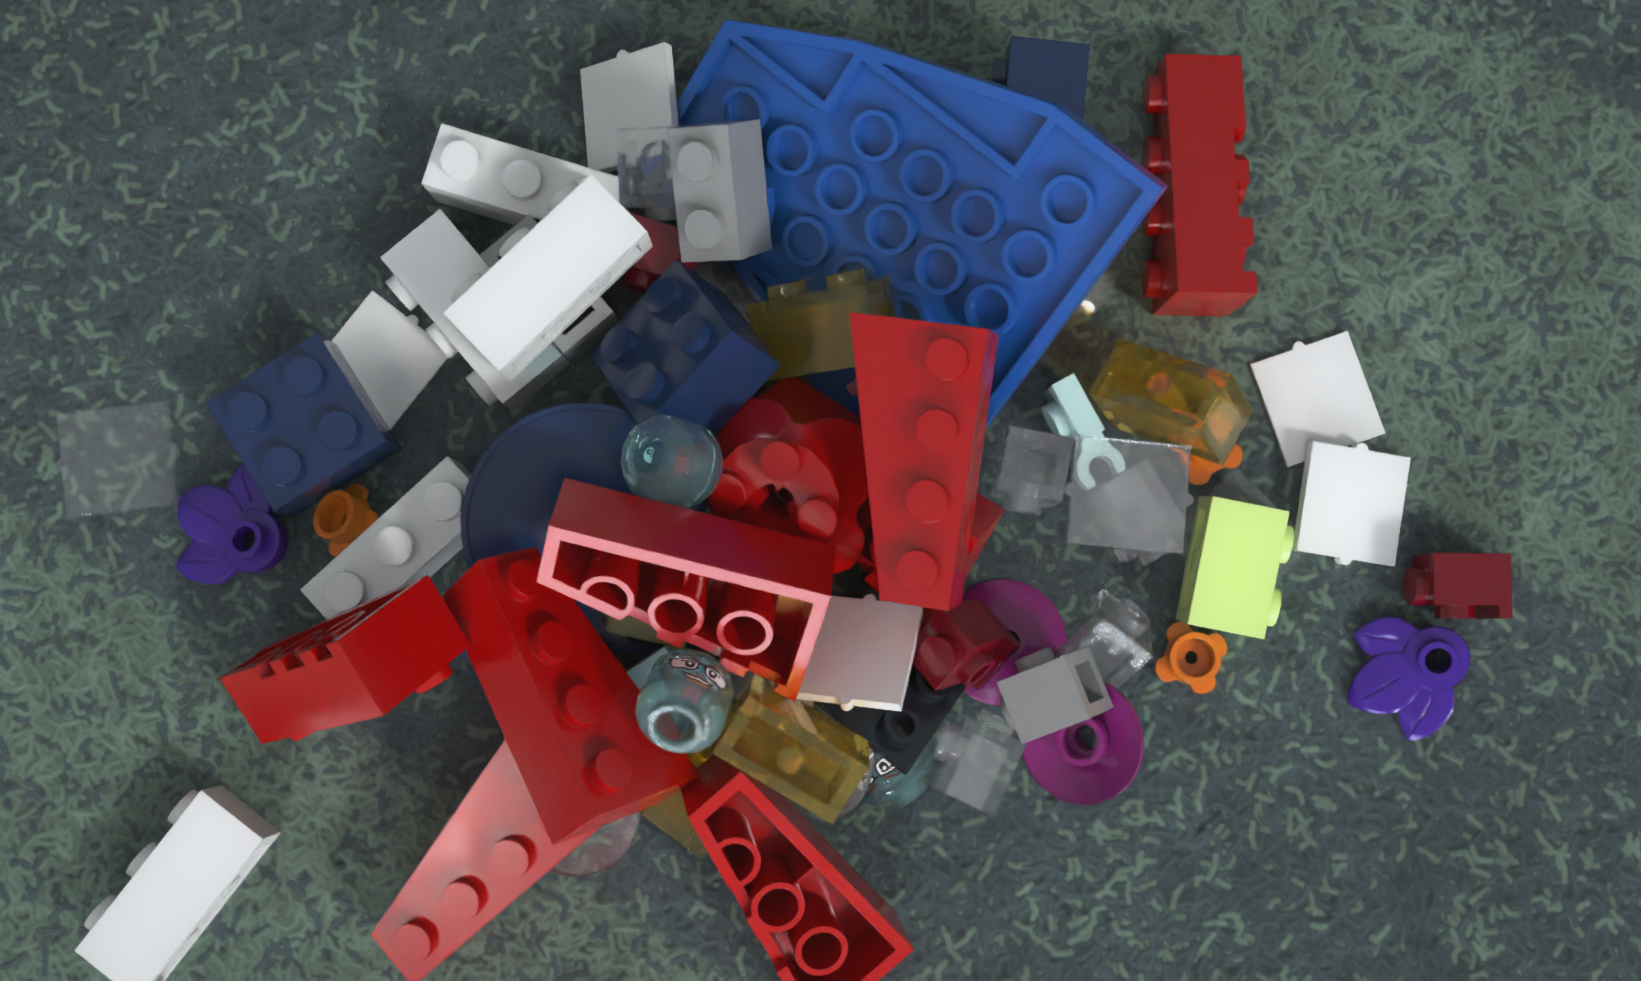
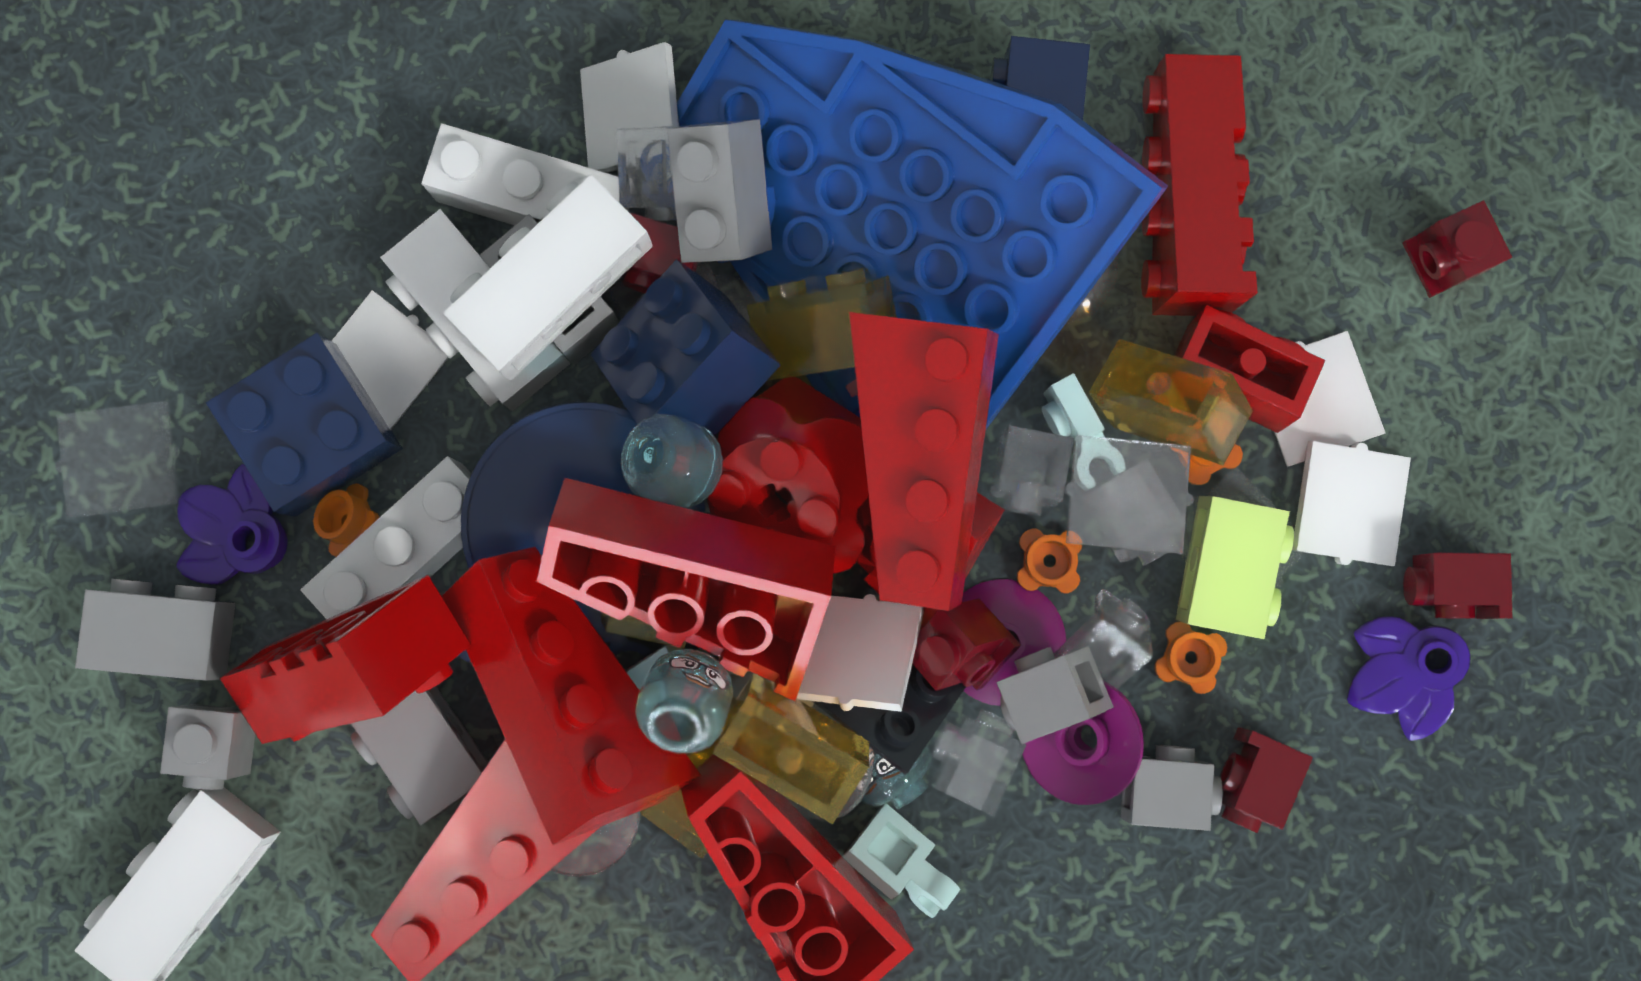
none -> light grey brick [75,579,235,681]
none -> light grey brick [160,704,255,790]
none -> light grey brick [350,686,489,826]
none -> light aqua plate [842,803,960,918]
none -> orange plate [1017,528,1082,594]
none -> light grey brick [1121,745,1223,831]
none -> red brick [1163,305,1326,433]
none -> dark red brick [1220,727,1313,833]
none -> dark red brick [1402,200,1513,298]

